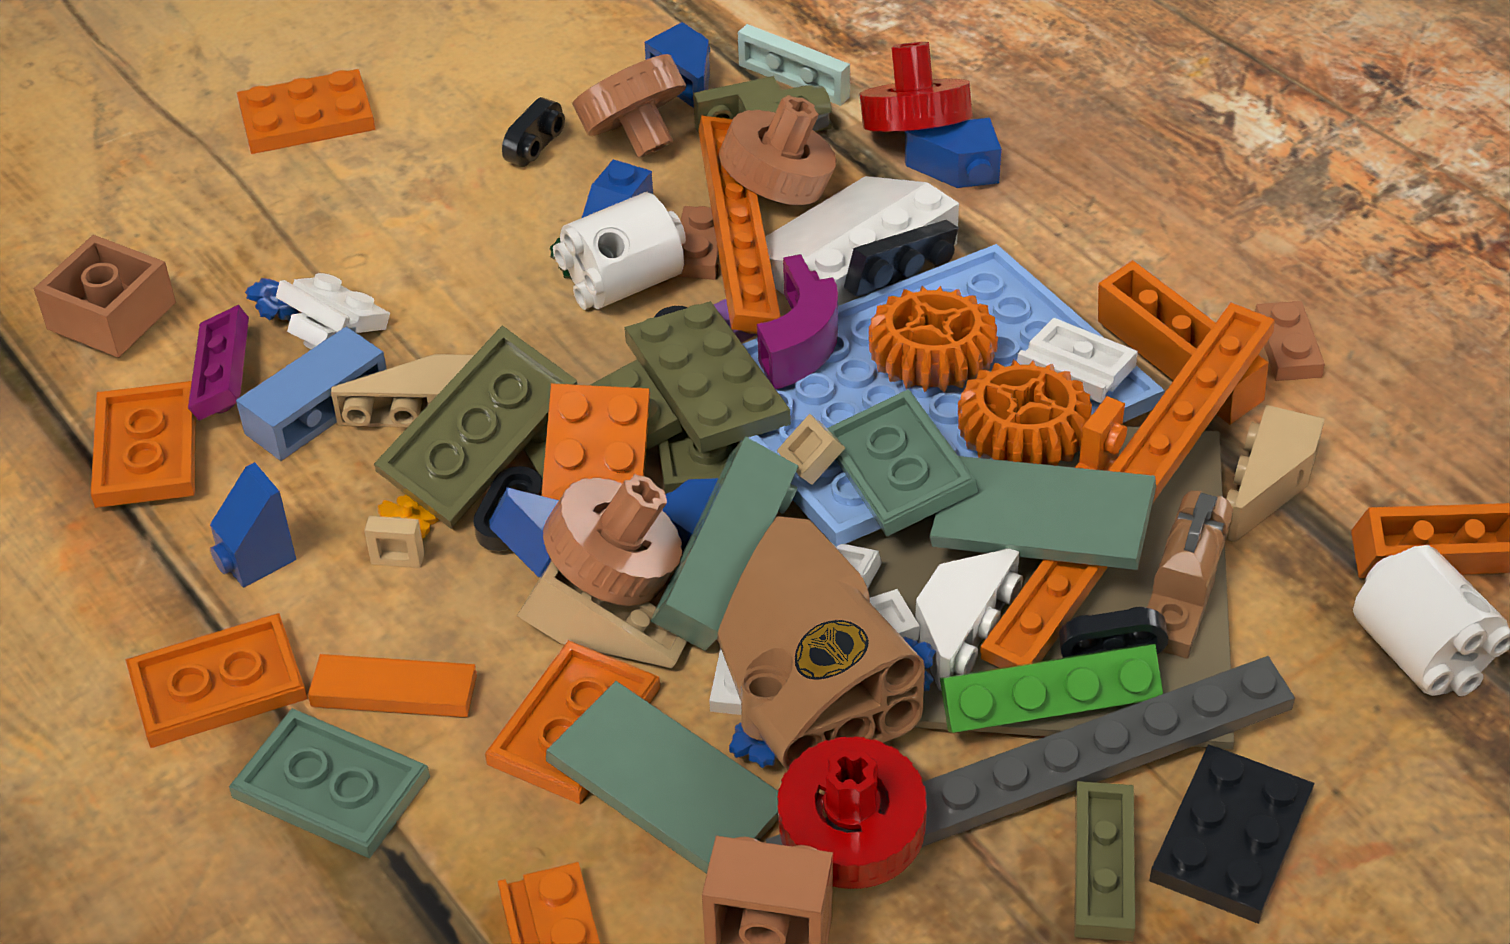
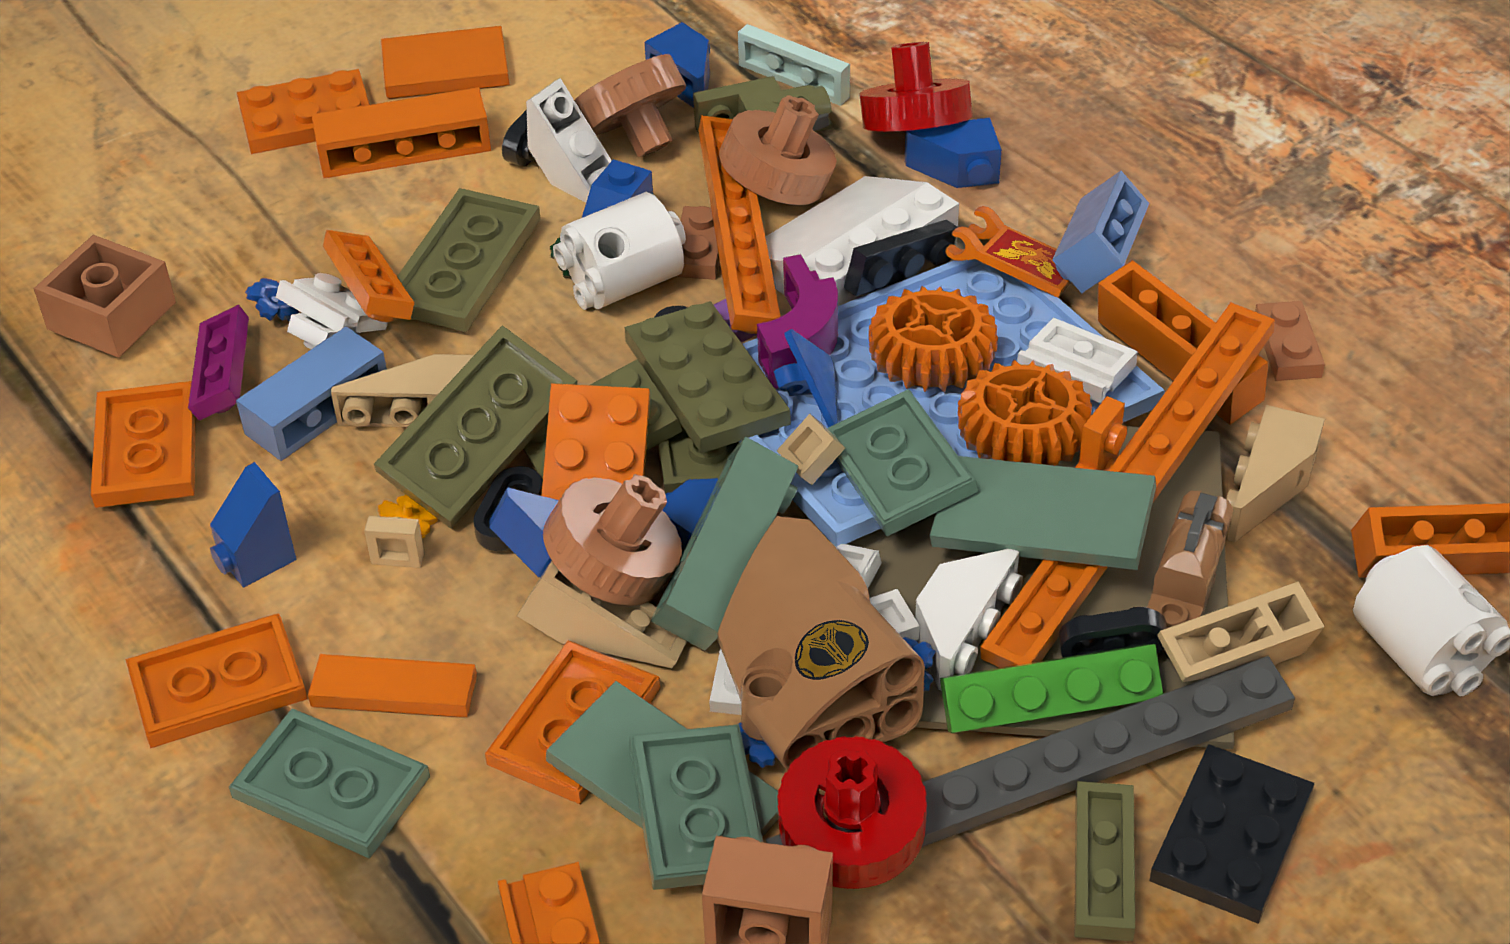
none -> orange brick [311,87,491,179]
none -> orange plate [323,230,415,322]
none -> orange tile [381,26,510,99]
none -> olive plate [397,188,541,332]
none -> white slope [526,78,612,203]
none -> sand green tile [629,724,763,890]
none -> blue piece [774,329,838,428]
none -> orange flag [946,206,1071,298]
none -> medium blue brick [1052,171,1149,294]
none -> tan slope [1157,581,1325,682]

